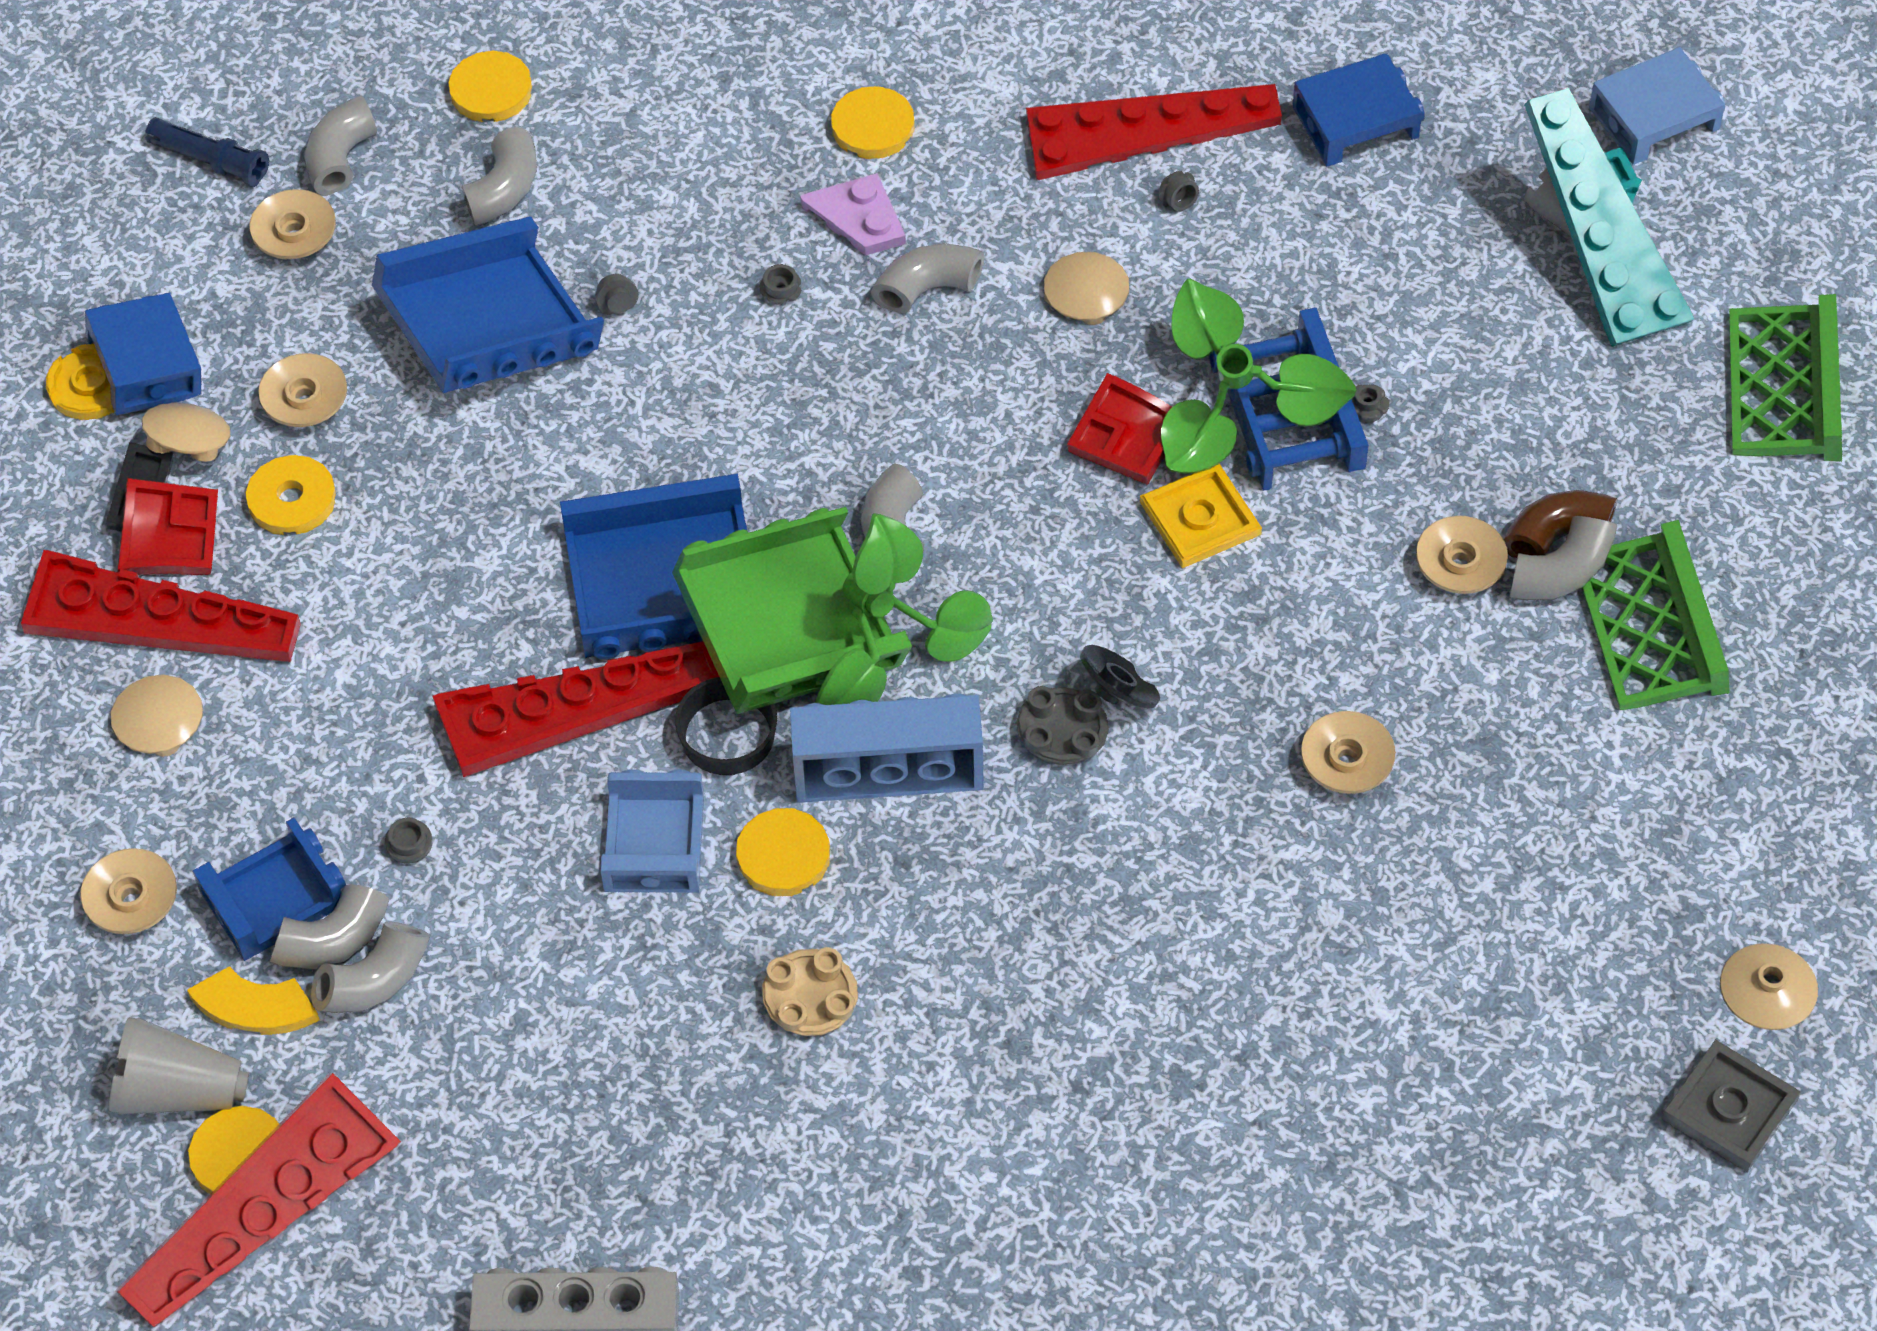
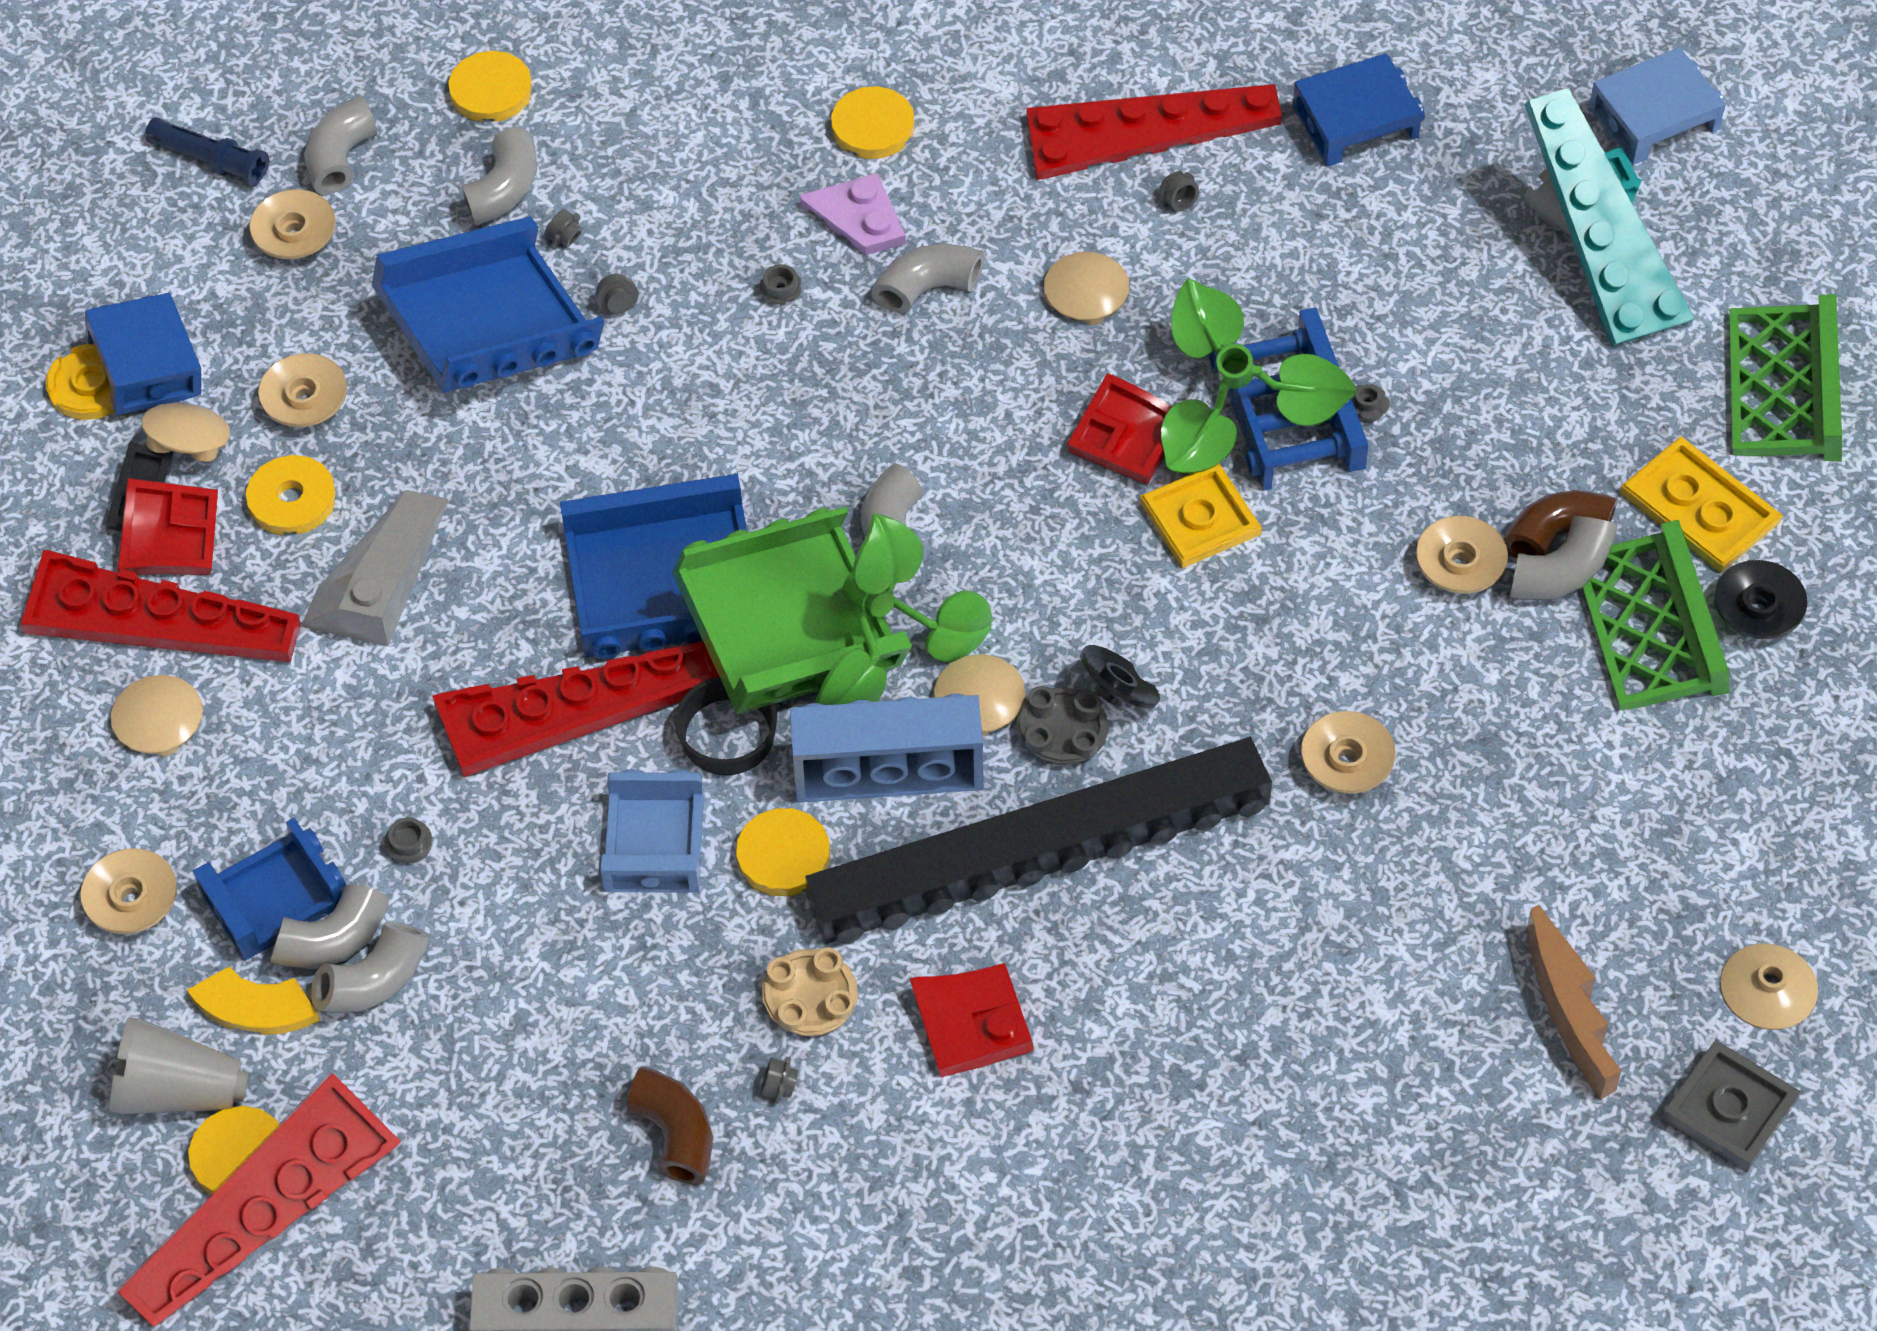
none -> light grey wedge [302,490,448,646]
none -> dark grey plate [544,209,583,248]
none -> reddish brown cylinder [627,1066,714,1186]
none -> dark grey plate [760,1056,798,1104]
none -> black brick [805,736,1272,945]
none -> red plate [910,963,1034,1078]
none -> tan dish [934,654,1026,737]
none -> medium nougat slope [1526,905,1622,1100]
none -> yellow tile [1620,436,1783,573]
none -> black dish [1714,560,1808,639]

